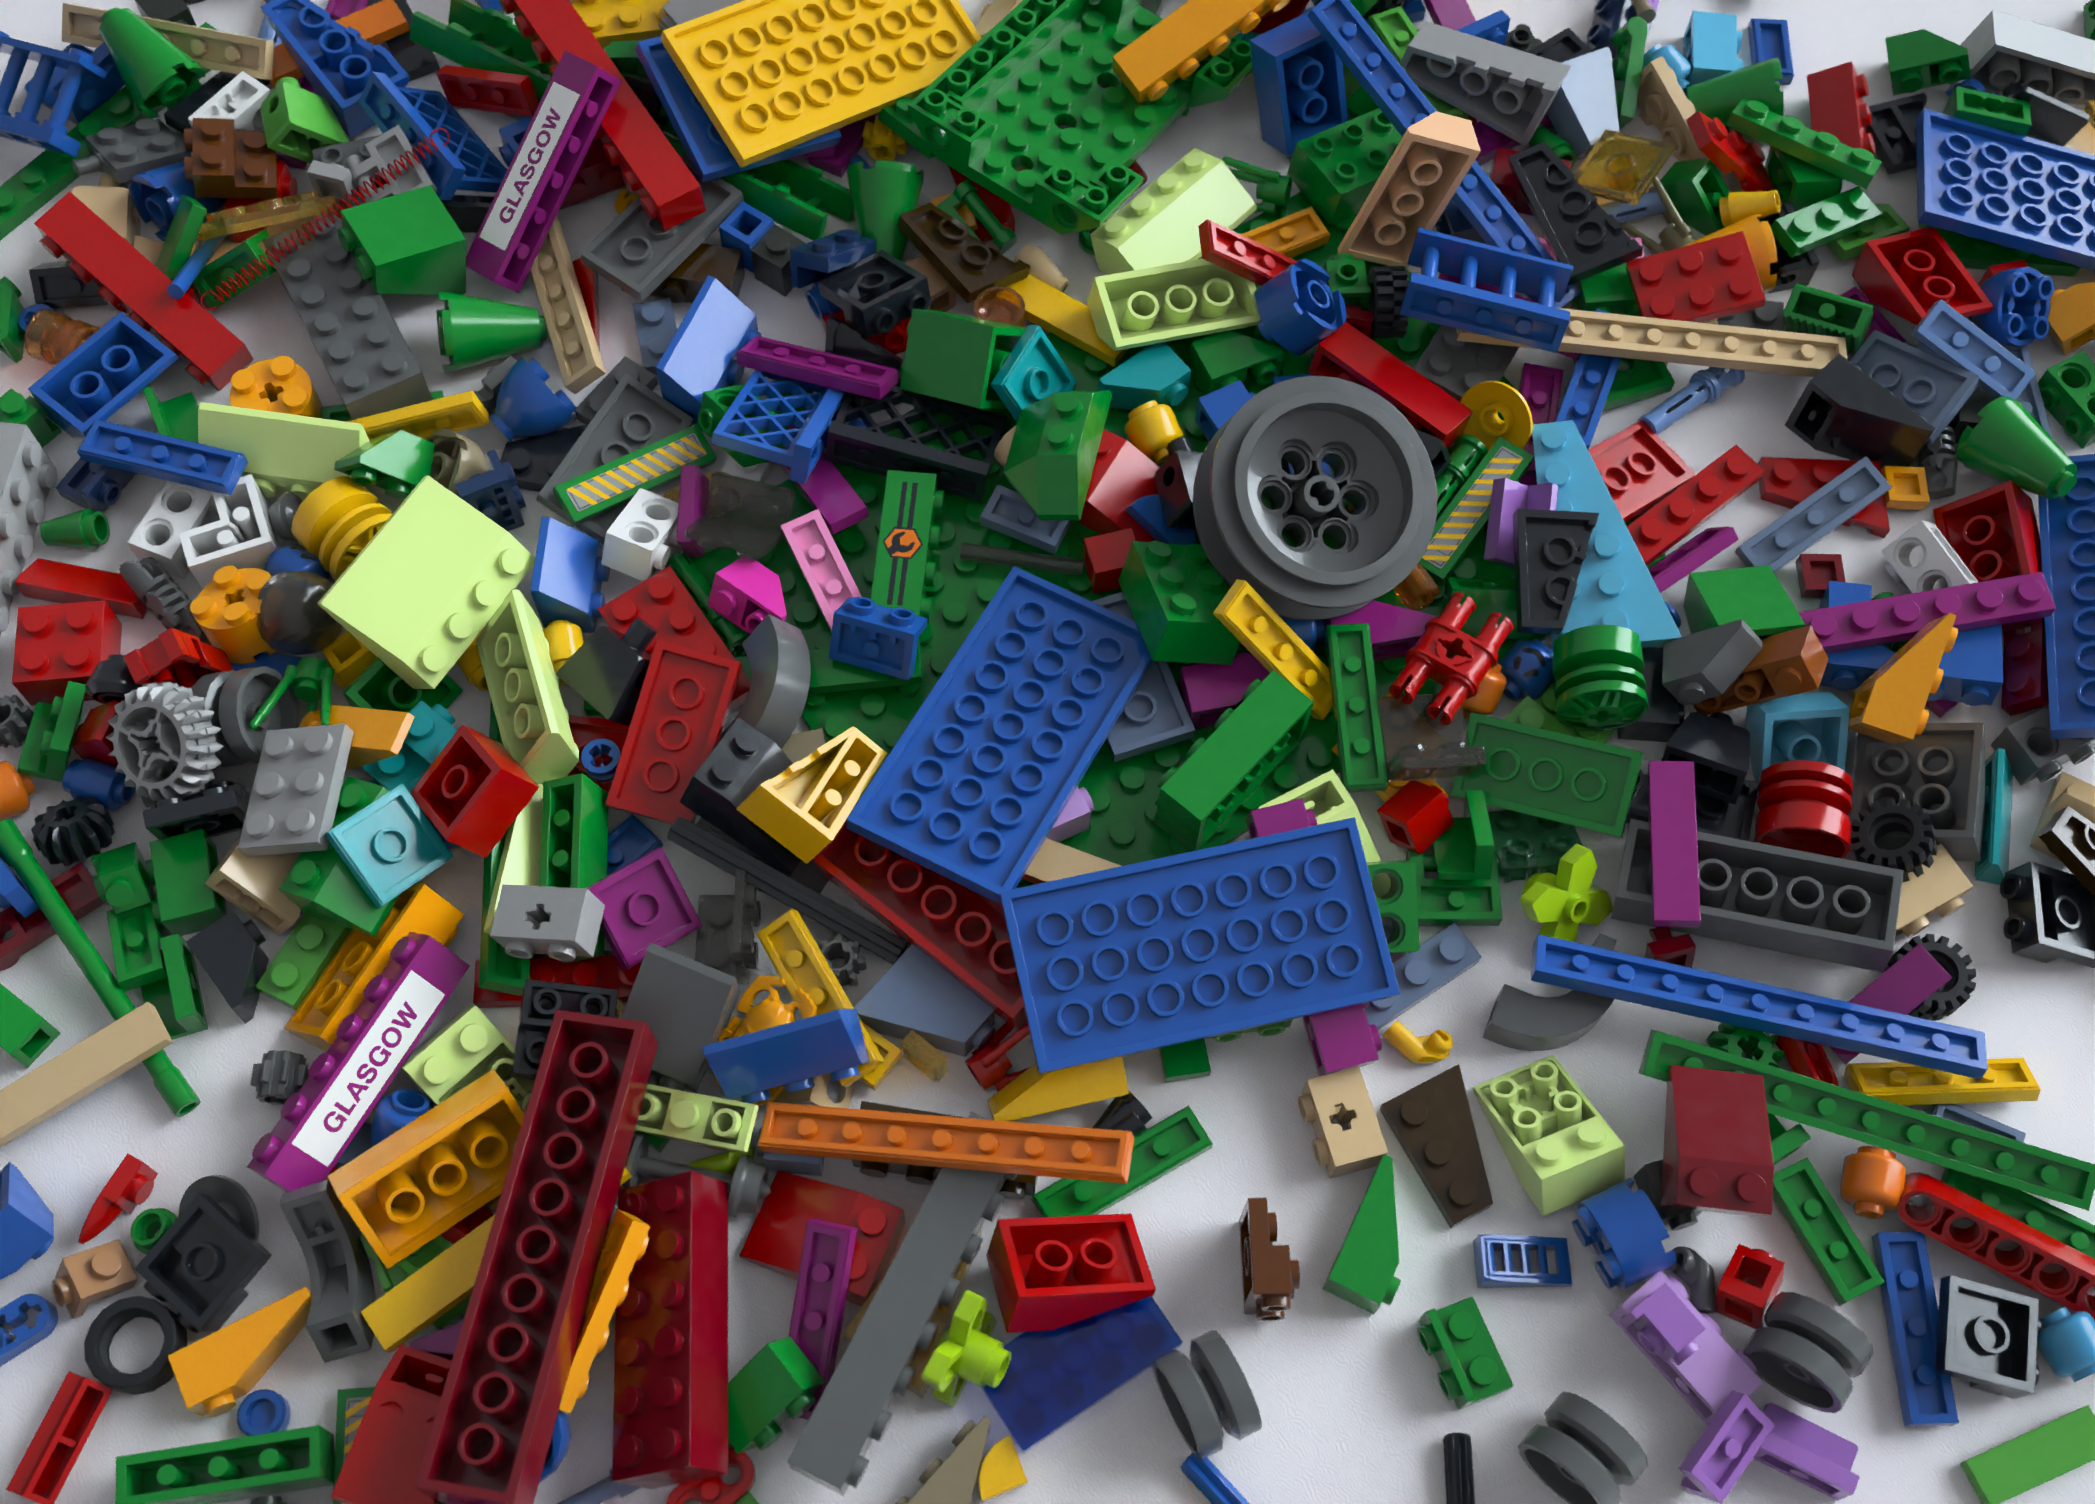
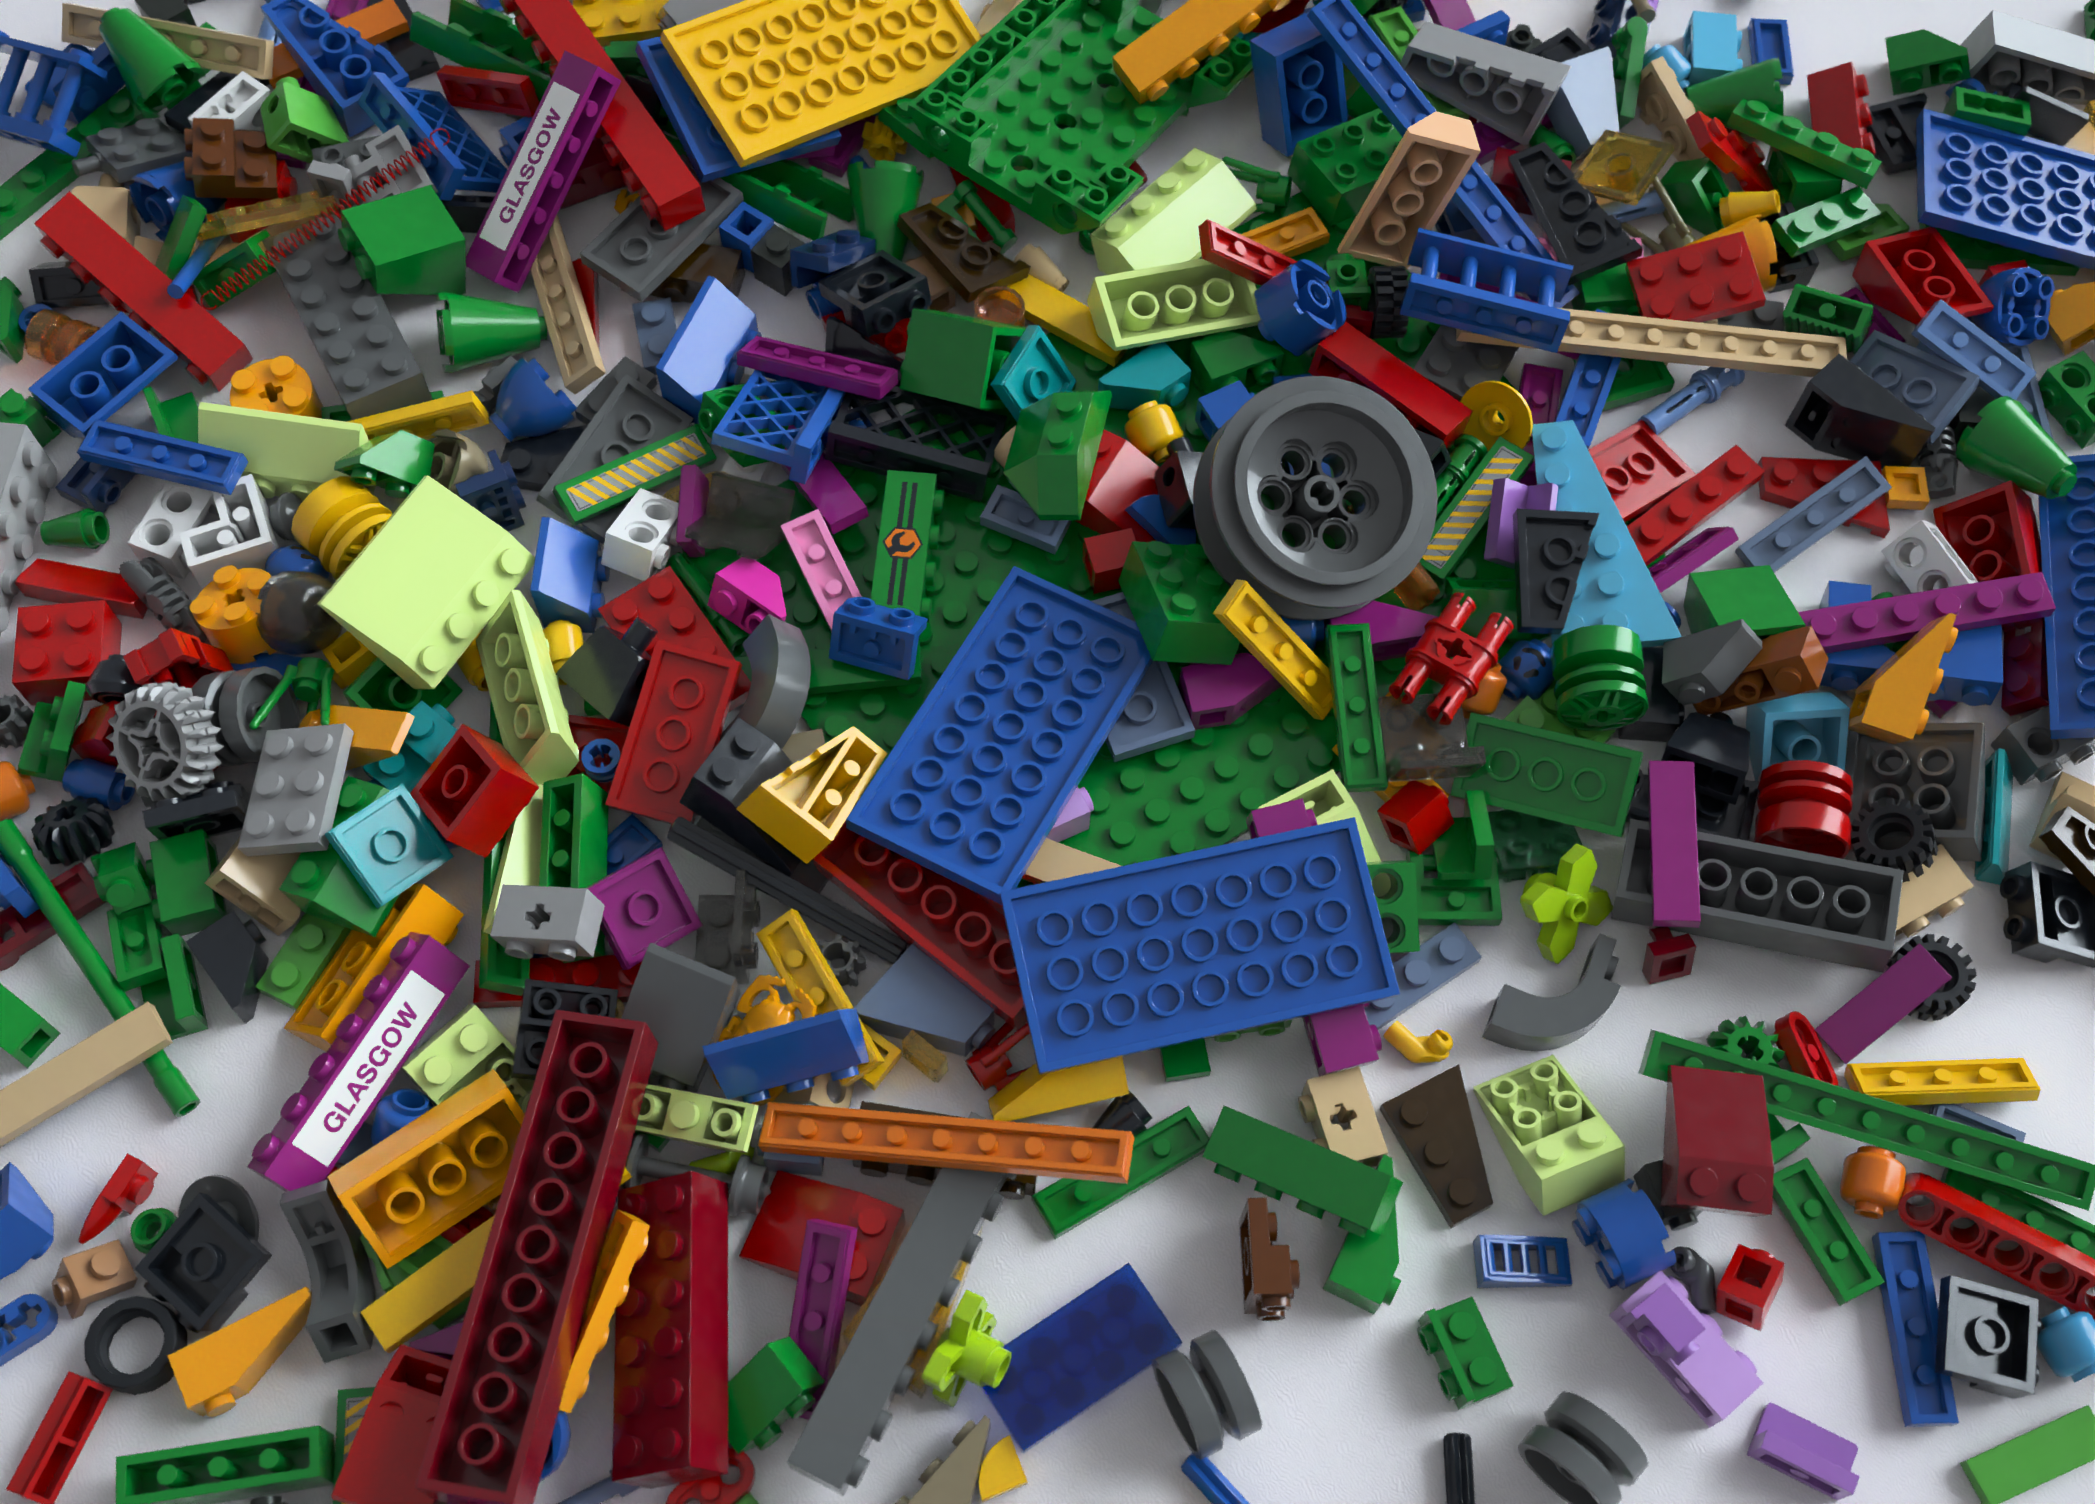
blue tile [237,1389,291,1436] -> none
dark grey gear [250,1050,310,1106] -> none
clear smoke bar [960,543,1084,576] -> none
red slope [986,1213,1156,1333] -> none
green brick [1155,670,1314,852] -> none
blue plate [1531,934,1988,1079] -> none
medium lavender panel [1679,1390,1775,1504] -> none
dark grey wheel [1743,1292,1873,1413] -> none
dark red plate [1796,554,1846,598] -> none
none -> green brick [1202,1106,1403,1238]

